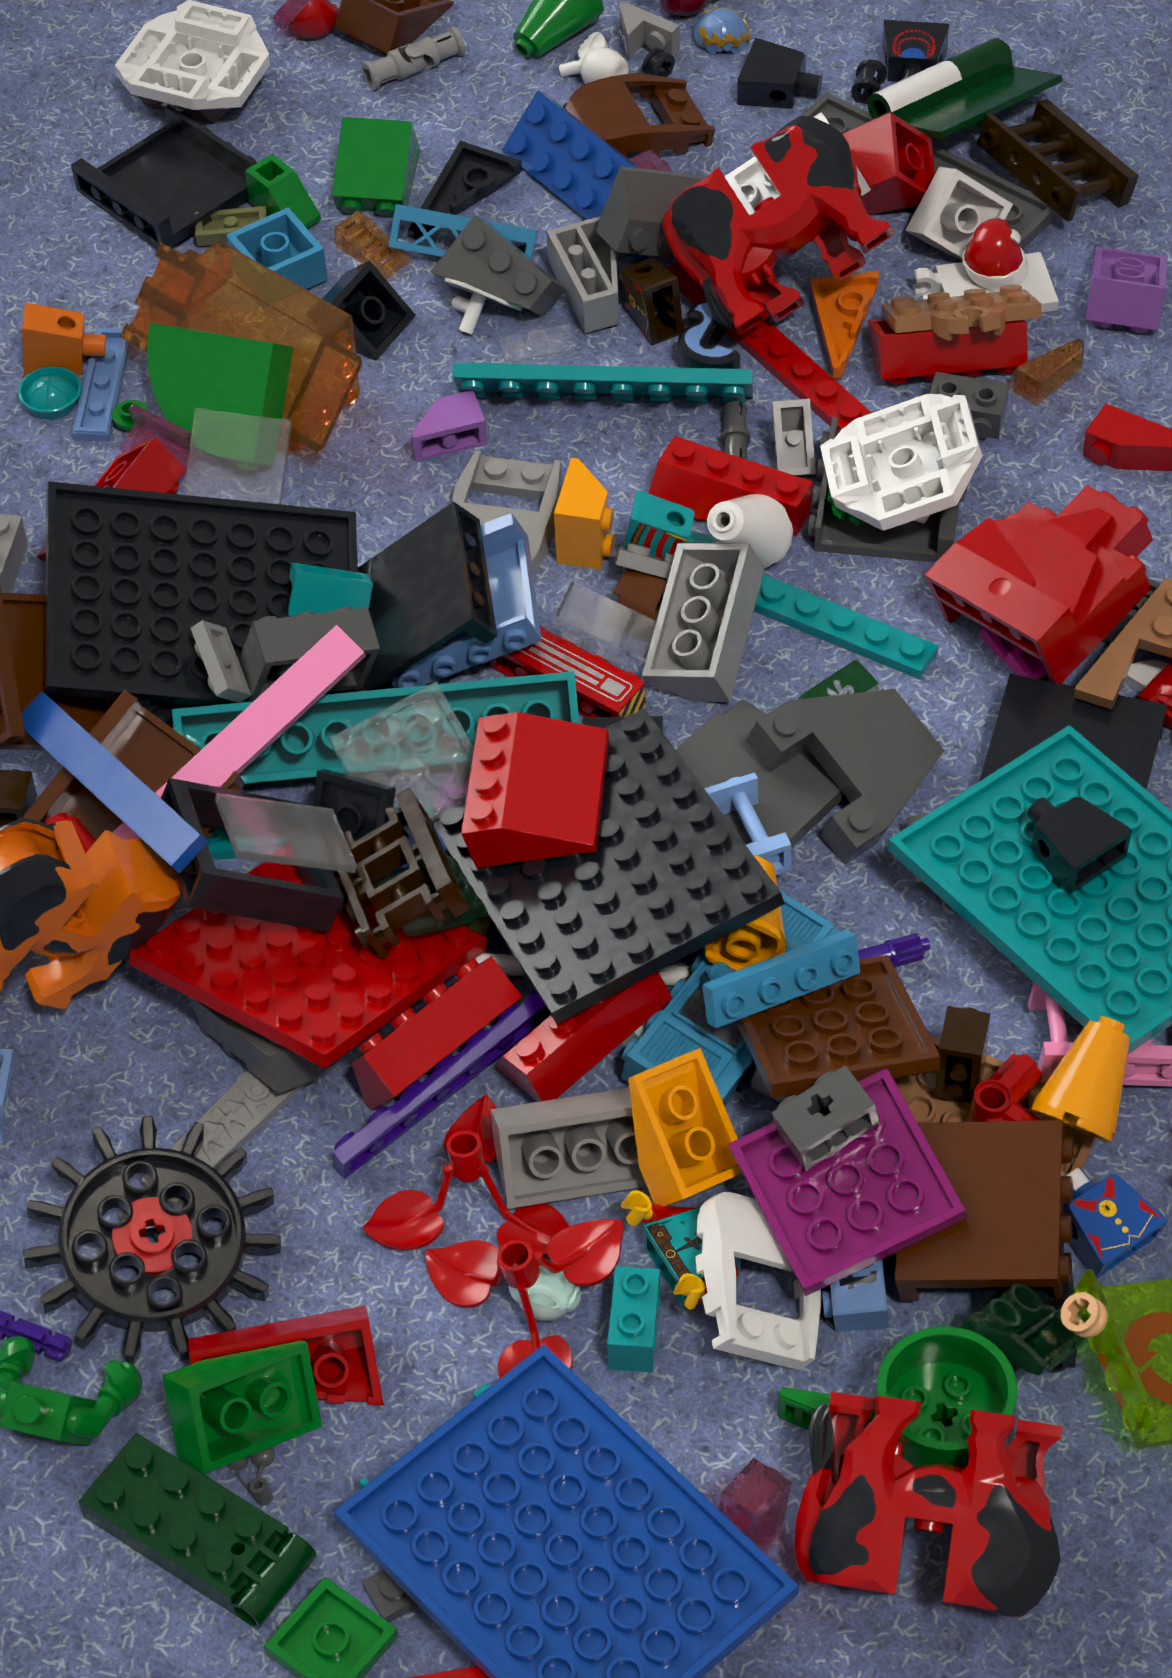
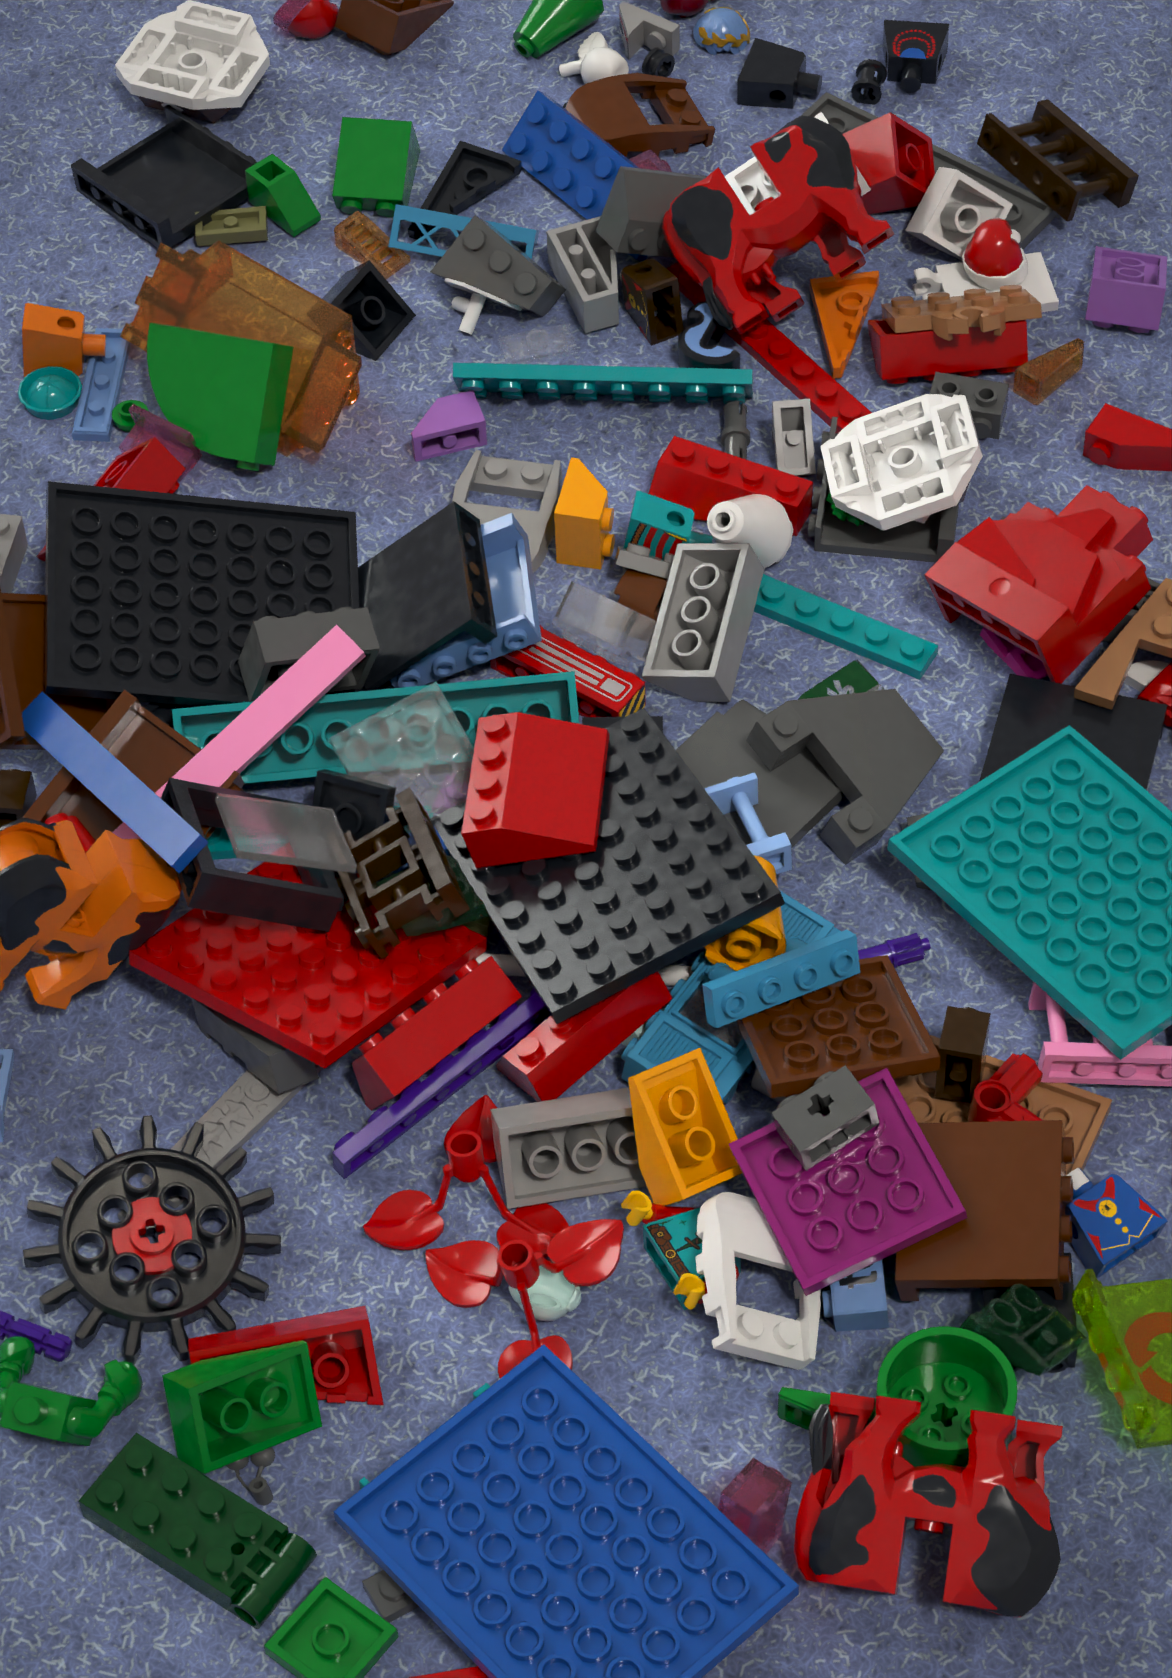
clear piece [184,407,292,504] -> none
light grey plate [191,620,252,703] -> none
dark azure brick [226,207,328,308] -> none
teal panel [288,562,373,617] -> none
light grey piece [361,27,466,91] -> none
teal brick [607,1266,661,1373] -> none
dark green door [868,38,1063,139] -> none
black torso [1027,797,1132,895] -> none
light orange cone [1031,1015,1130,1143] -> none
light nougat bush [1061,1292,1108,1338] -> none

